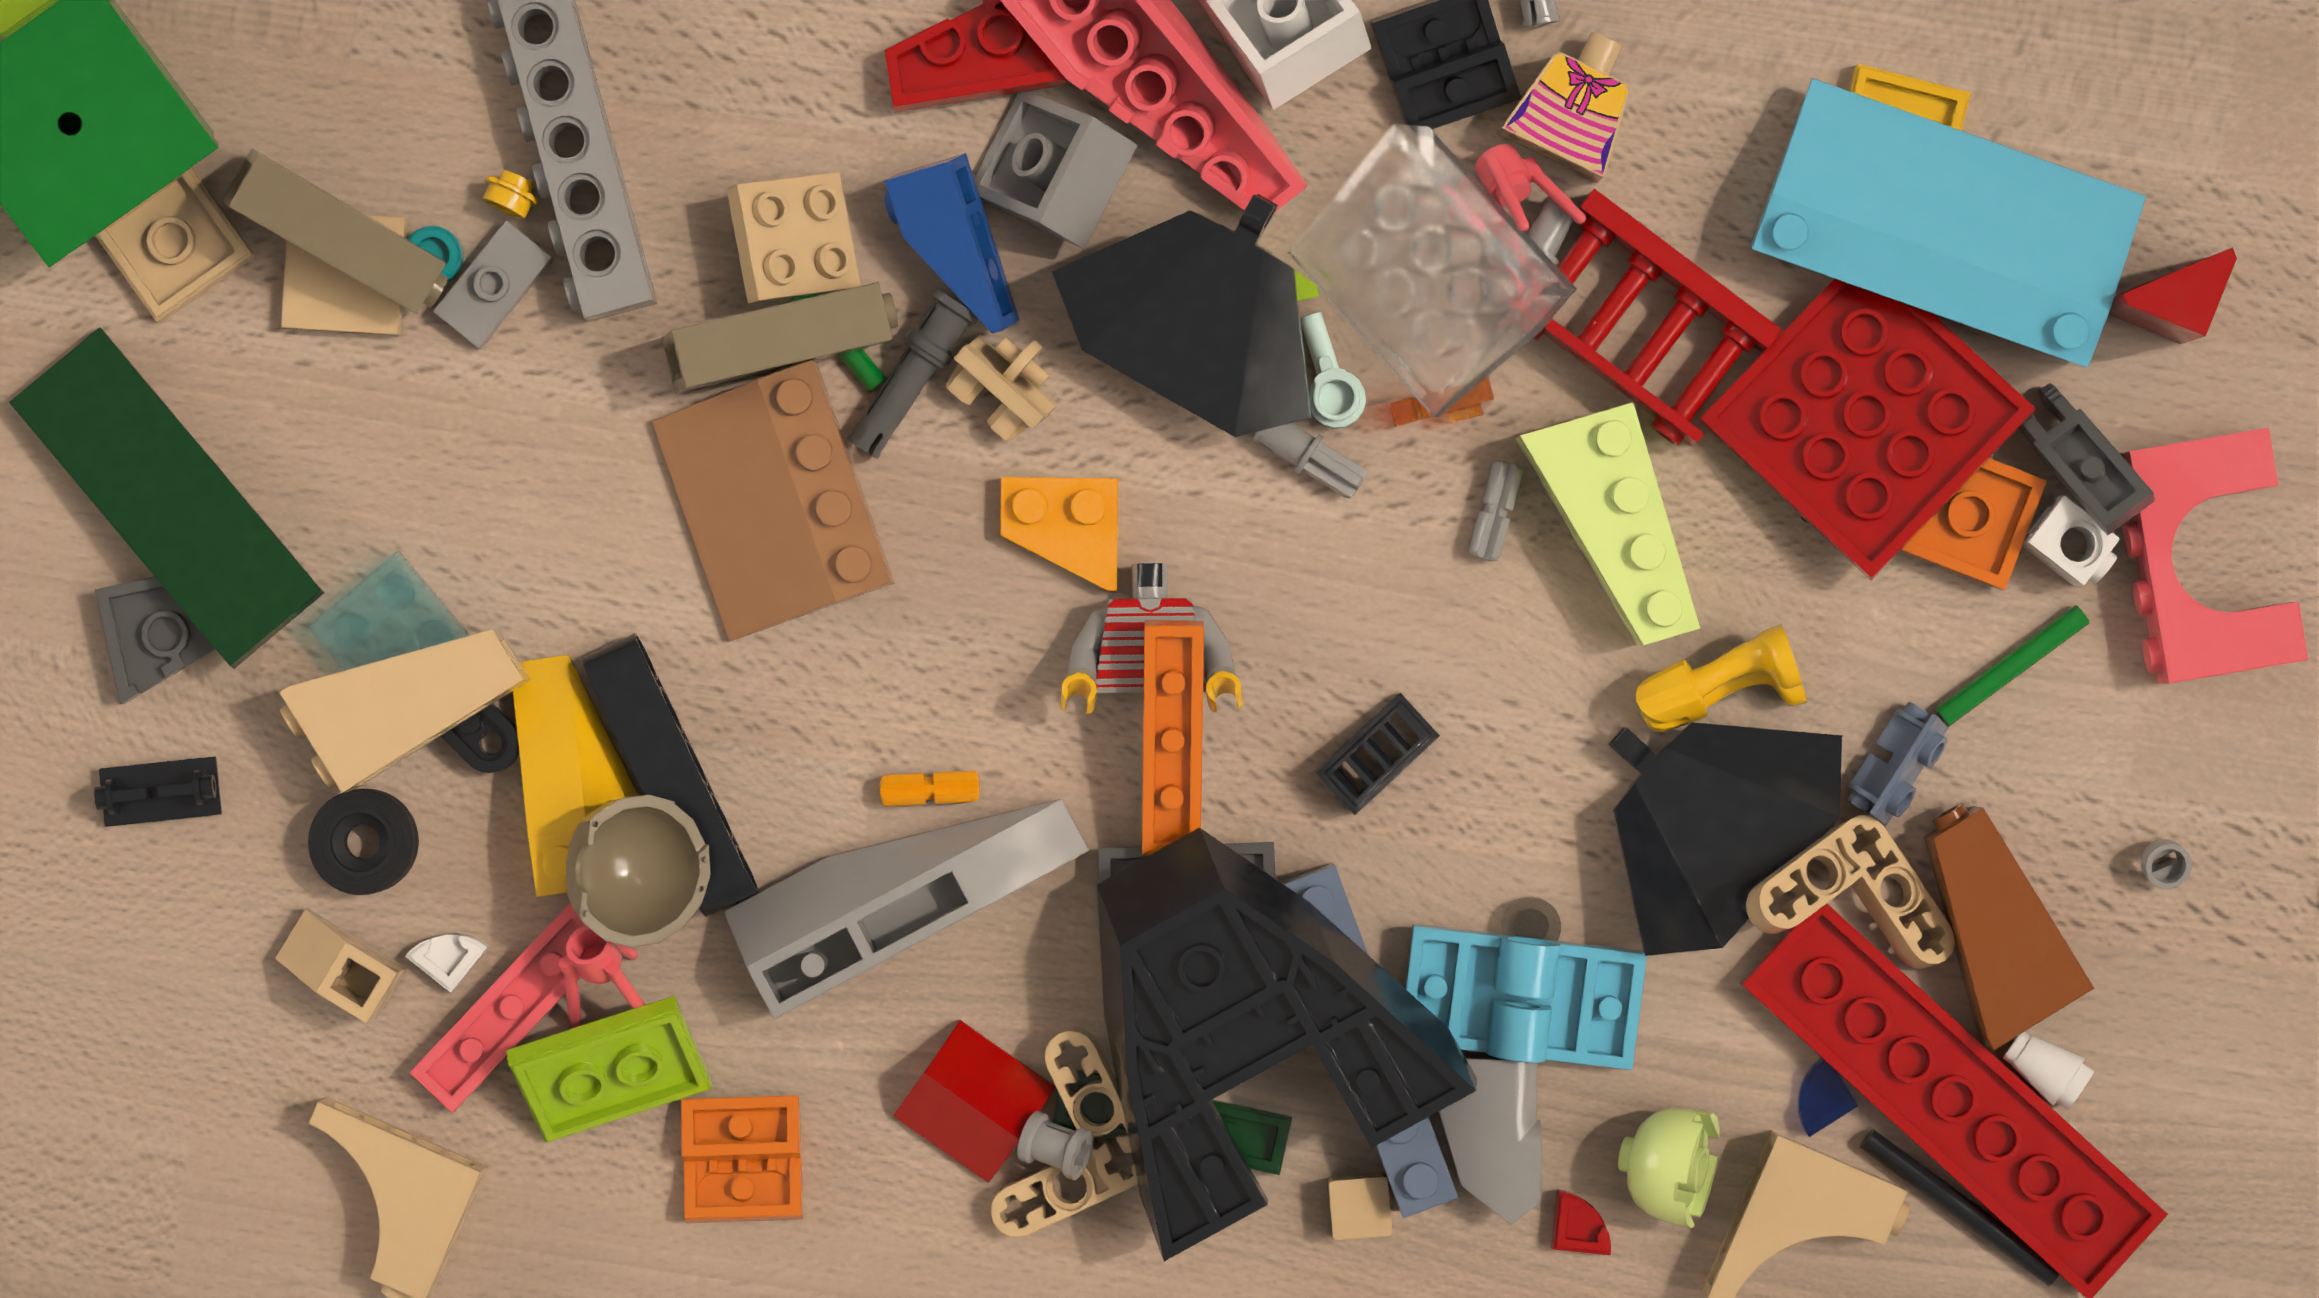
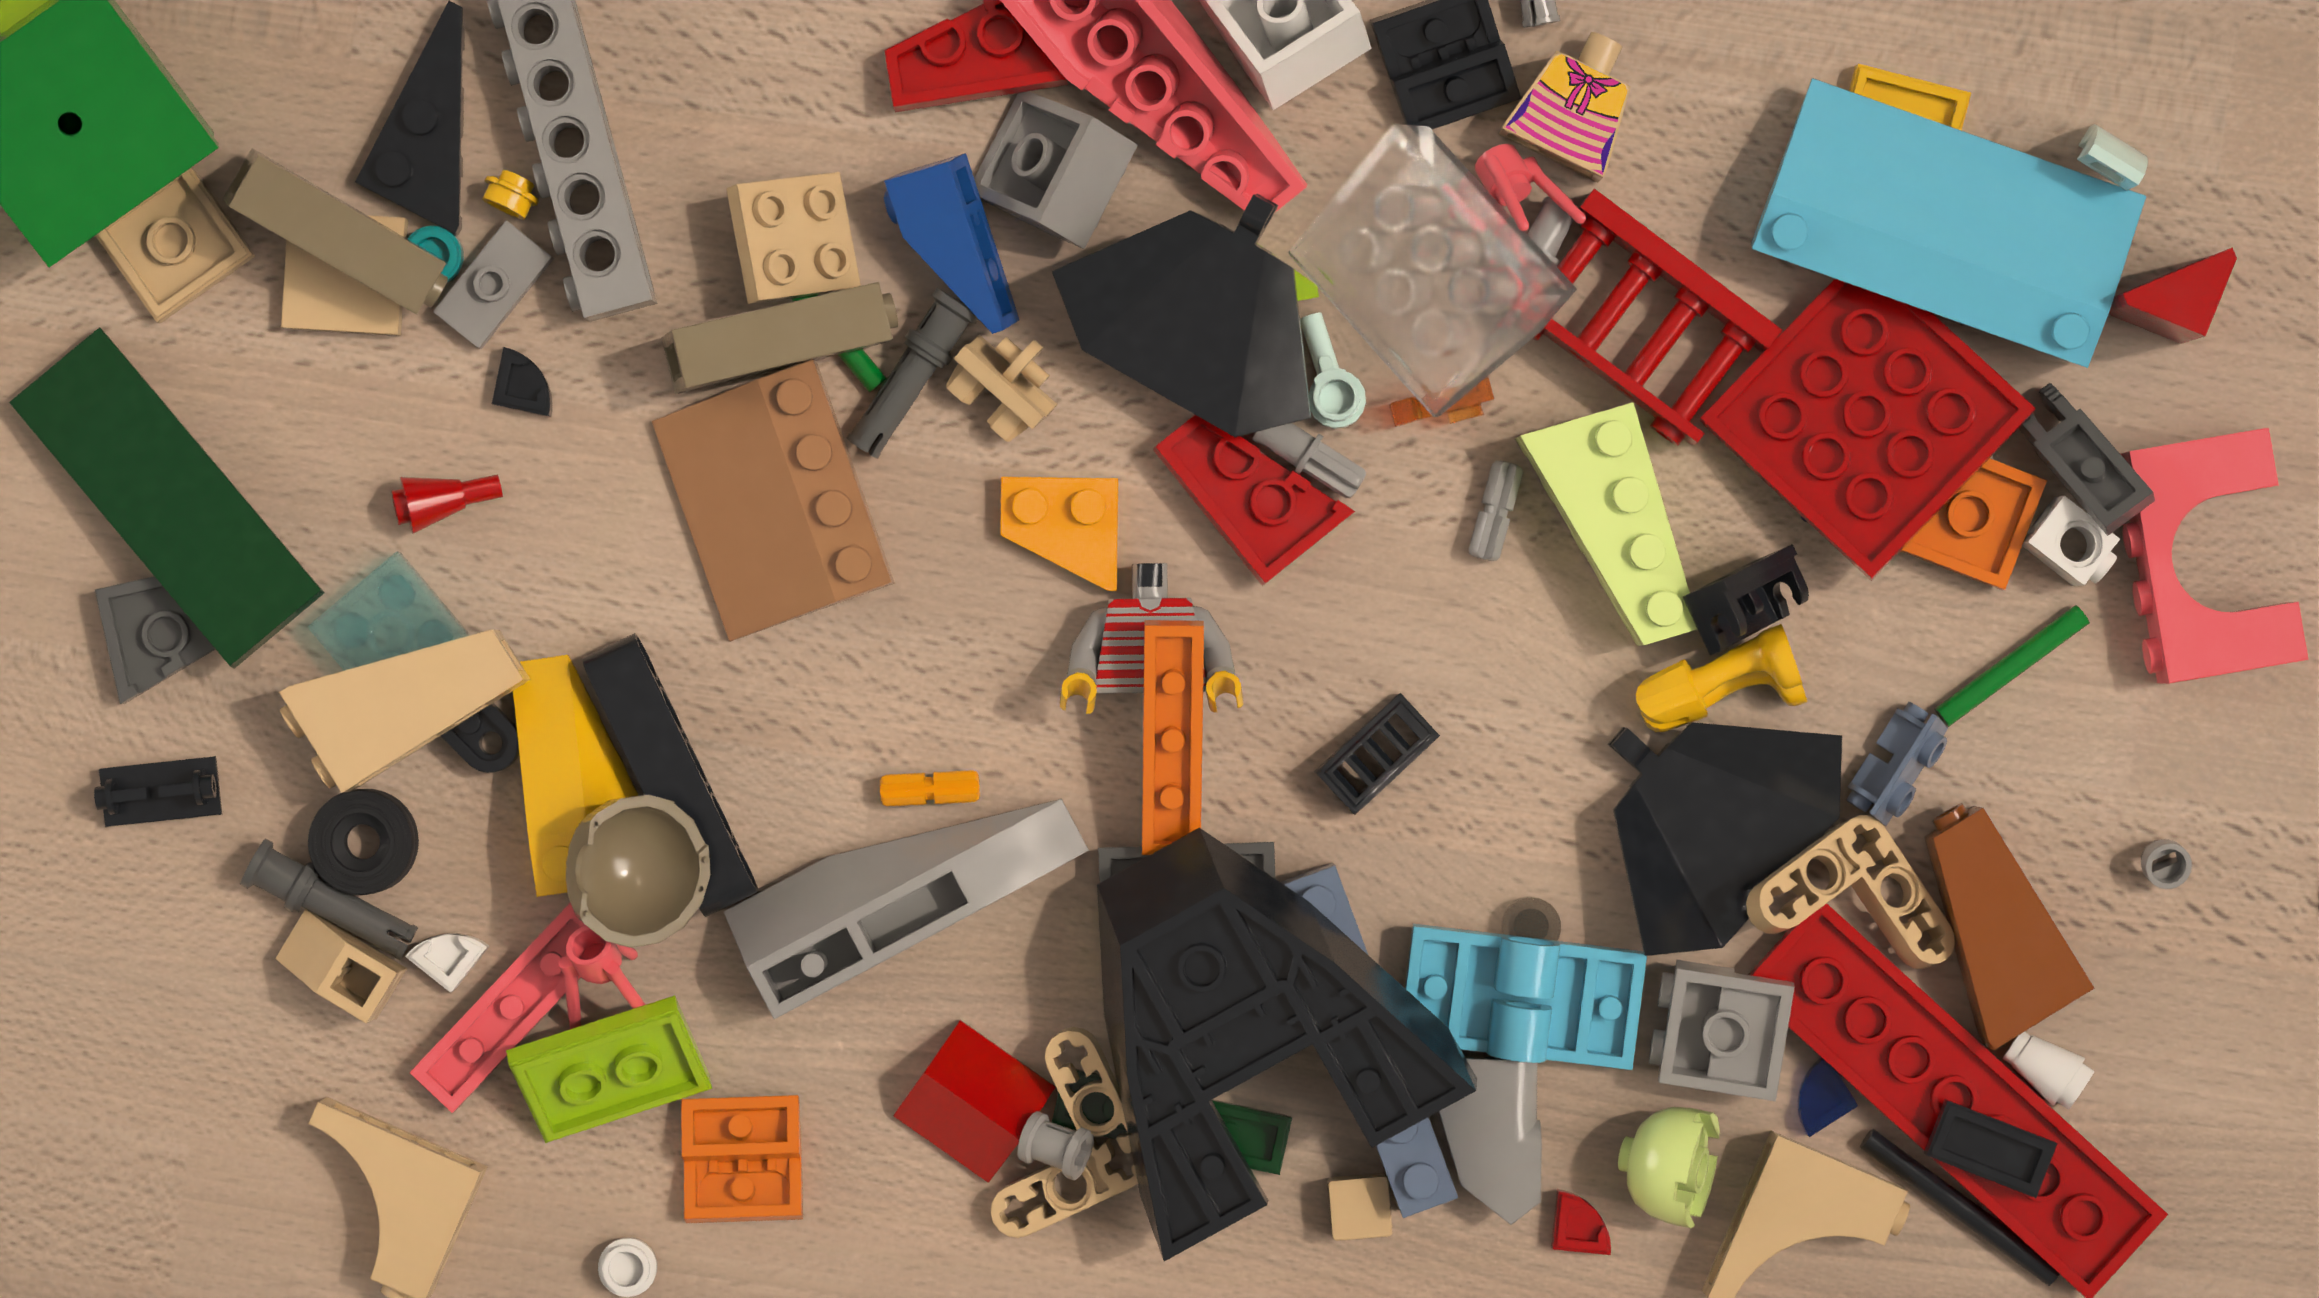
none -> dark grey pin [240,838,418,960]
none -> black wing [355,0,465,236]
none -> red cone [391,474,503,534]
none -> black tile [492,347,552,417]
none -> white plate [598,1237,657,1297]
none -> red wing [1153,415,1355,586]
none -> light grey plate [1649,959,1795,1101]
none -> black hinge [1683,544,1809,656]
none -> black tile [1923,1099,2058,1198]
none -> light aqua slope [2077,124,2148,190]

